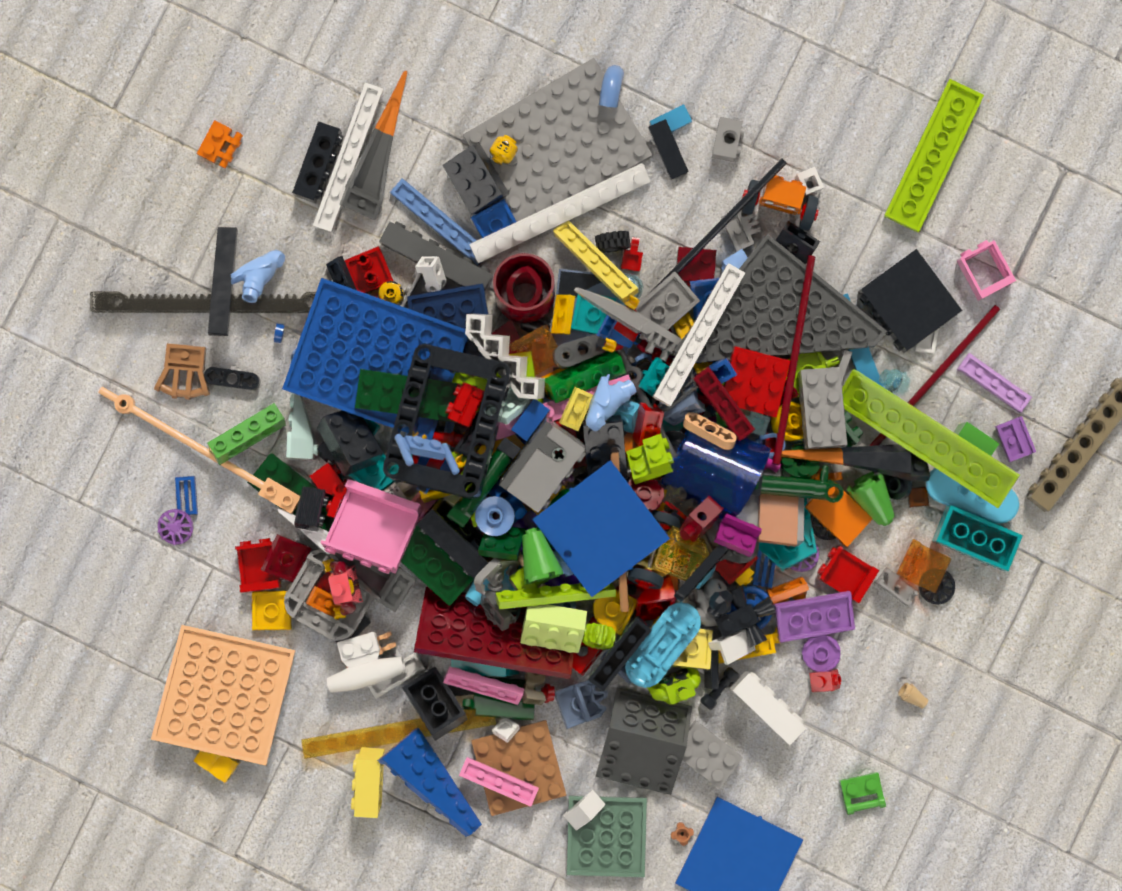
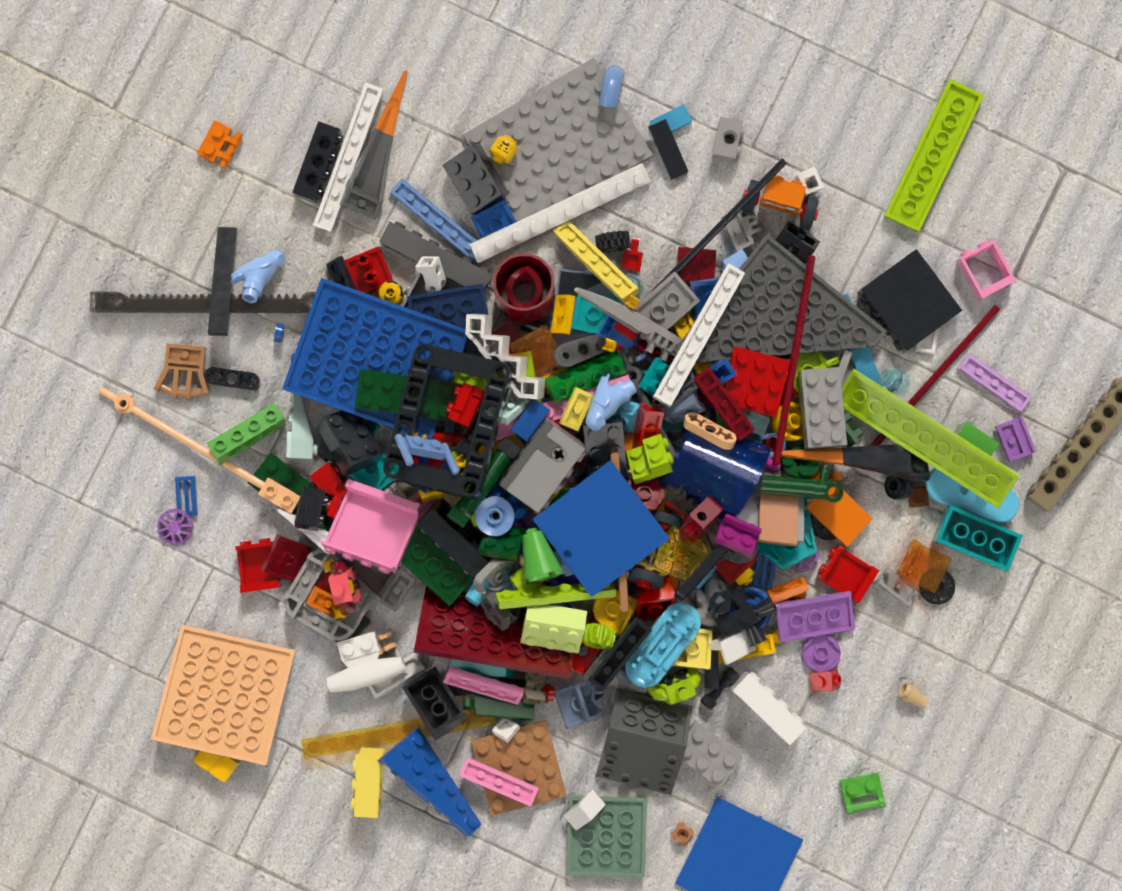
yellow tile [252,591,292,630] -> none
bright green cone [847,471,895,526] -> none

